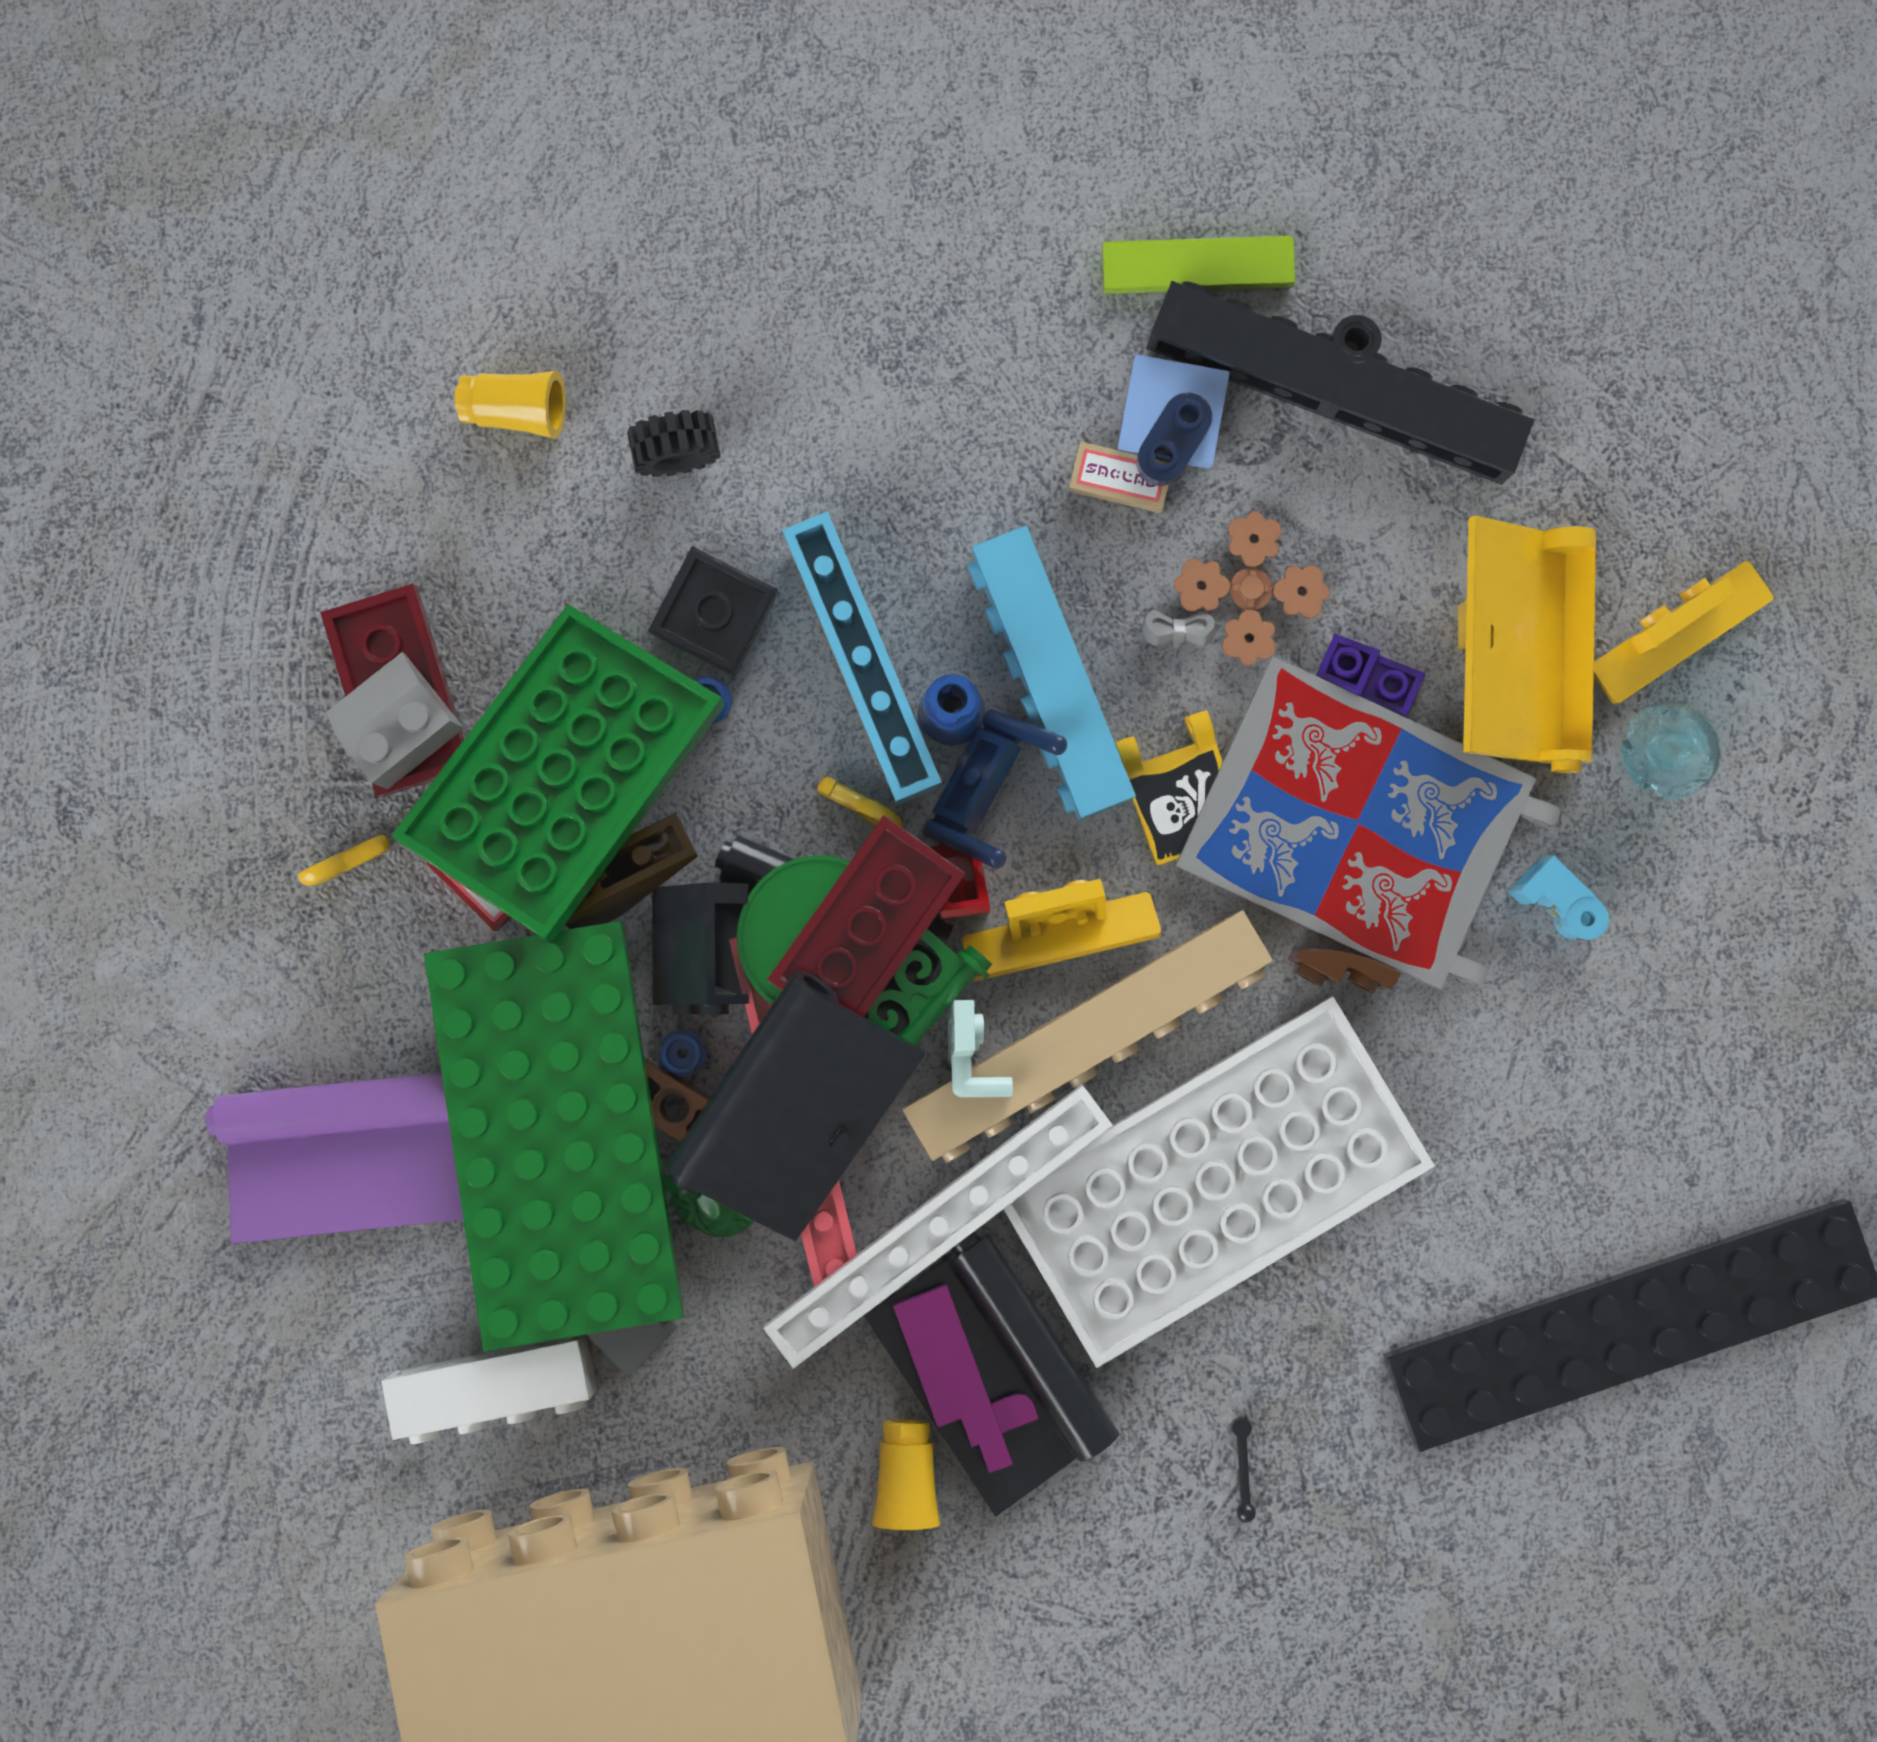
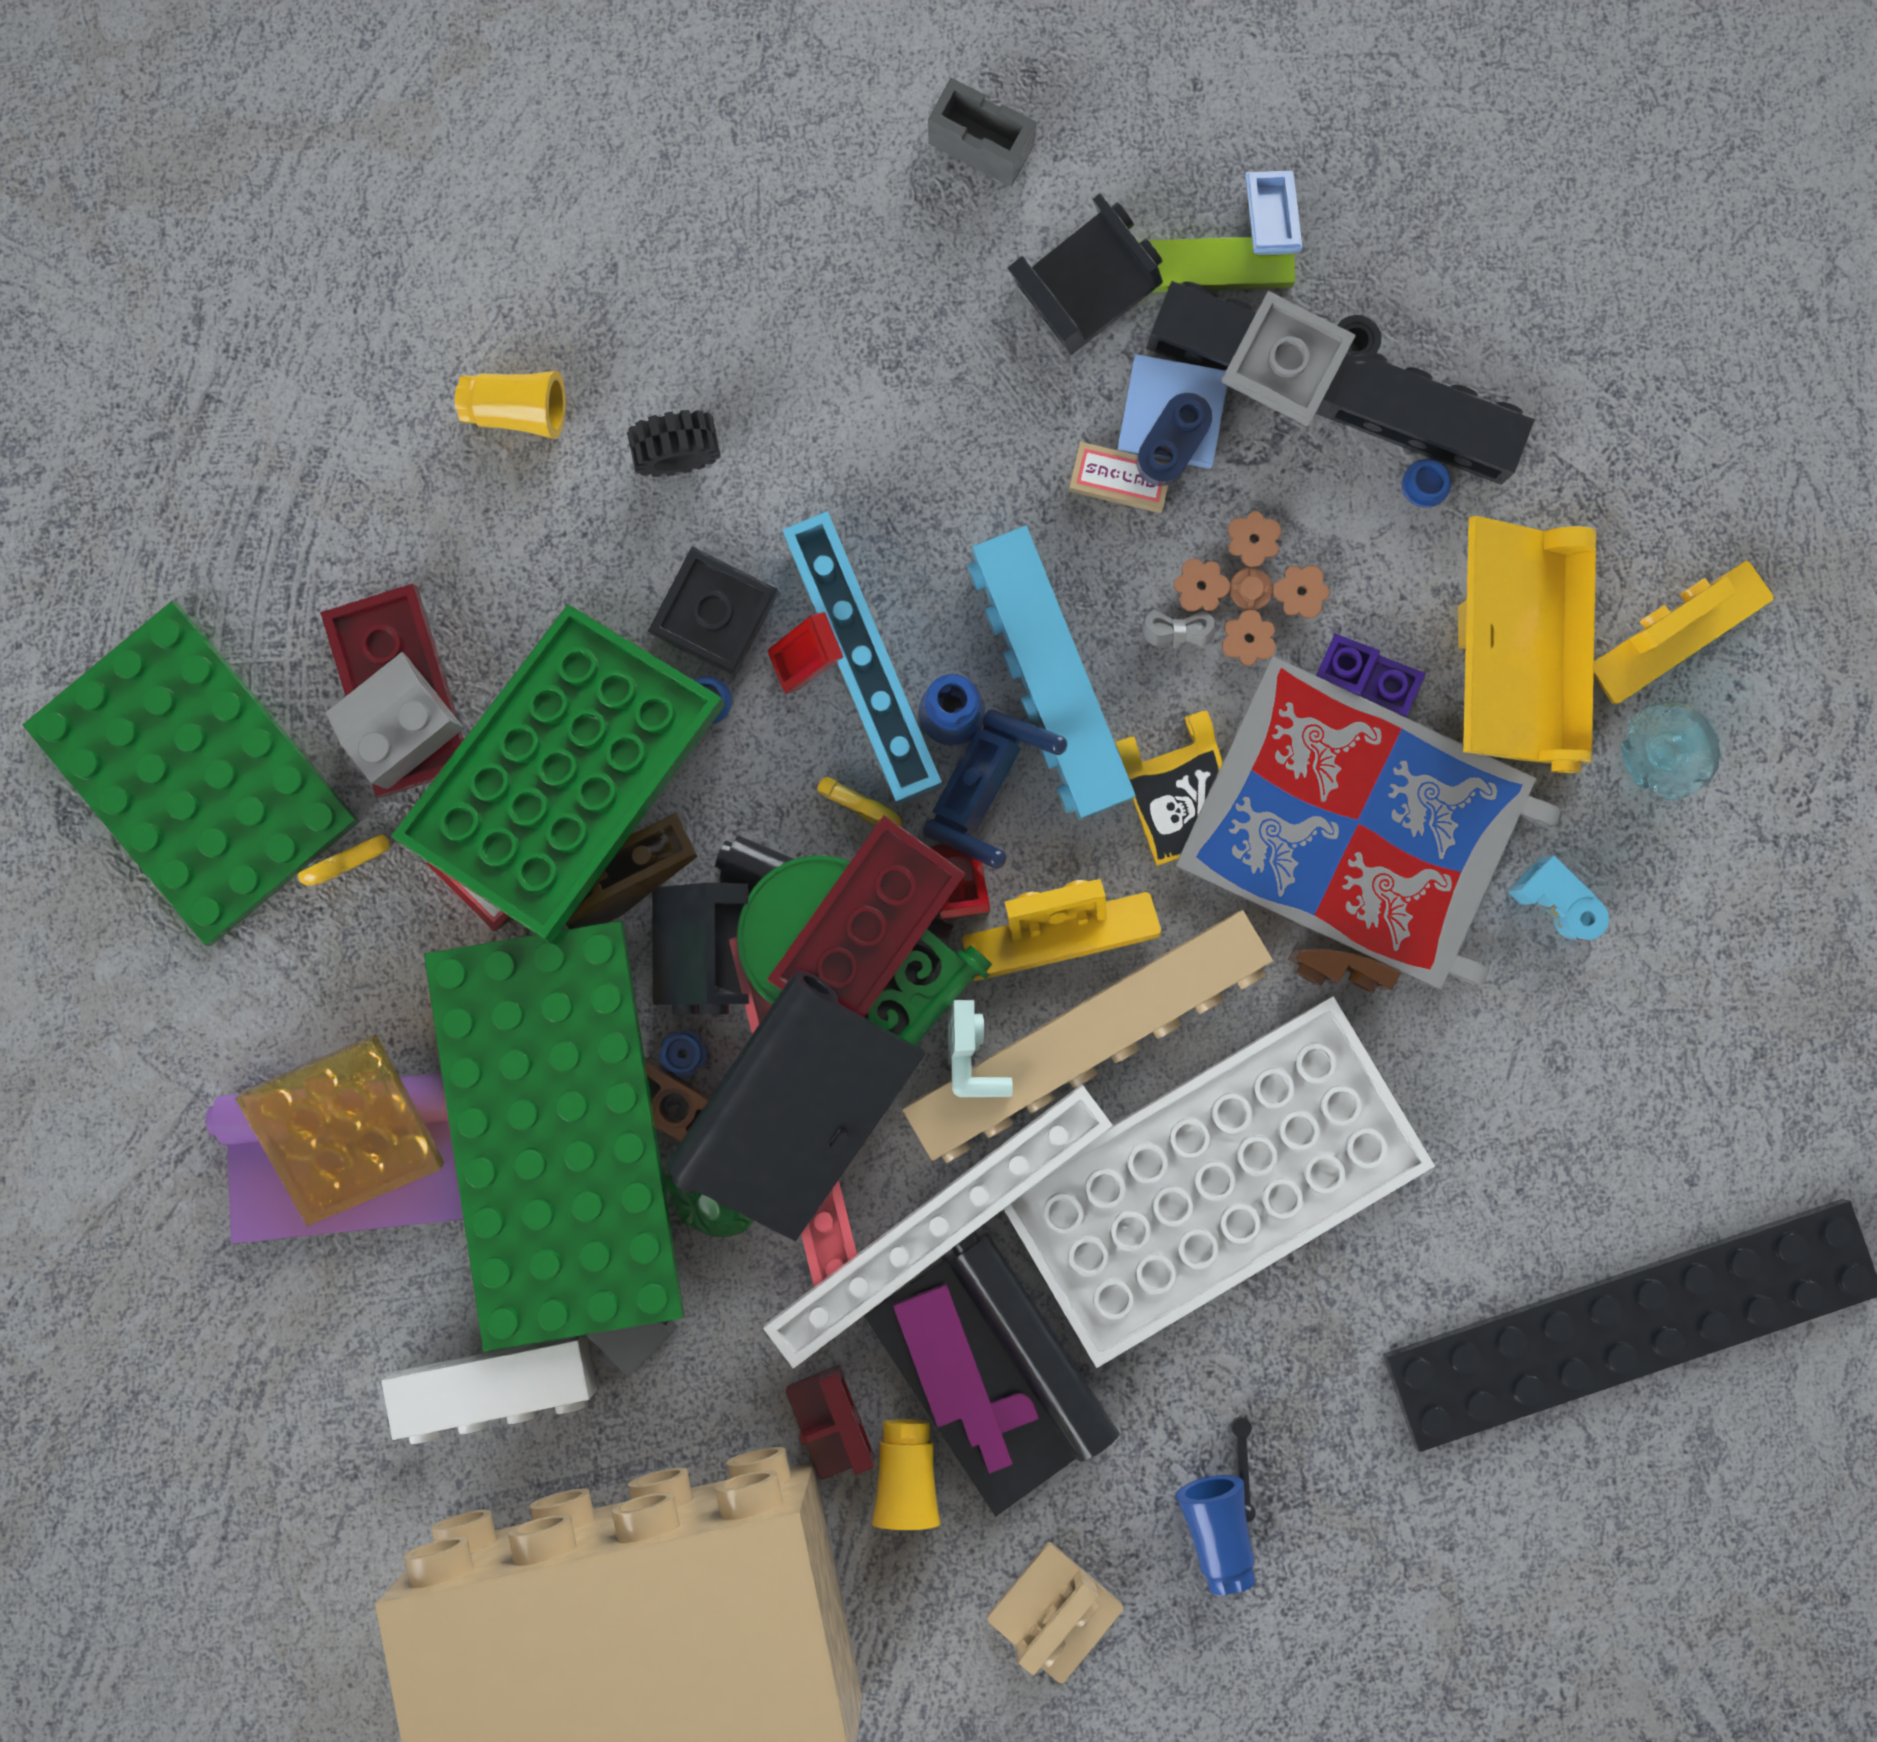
none -> green plate [22,601,360,946]
none -> clear yellow plate [235,1034,445,1226]
none -> red tile [768,612,843,694]
none -> dark red panel [786,1365,875,1479]
none -> dark grey brick [928,78,1037,187]
none -> tan bracket [987,1542,1123,1683]
none -> black panel [1007,193,1163,355]
none -> blue plant [1175,1475,1255,1596]
none -> light grey plate [1221,291,1356,427]
none -> light blue tile [1245,171,1302,255]
none -> blue plate [1402,459,1451,508]

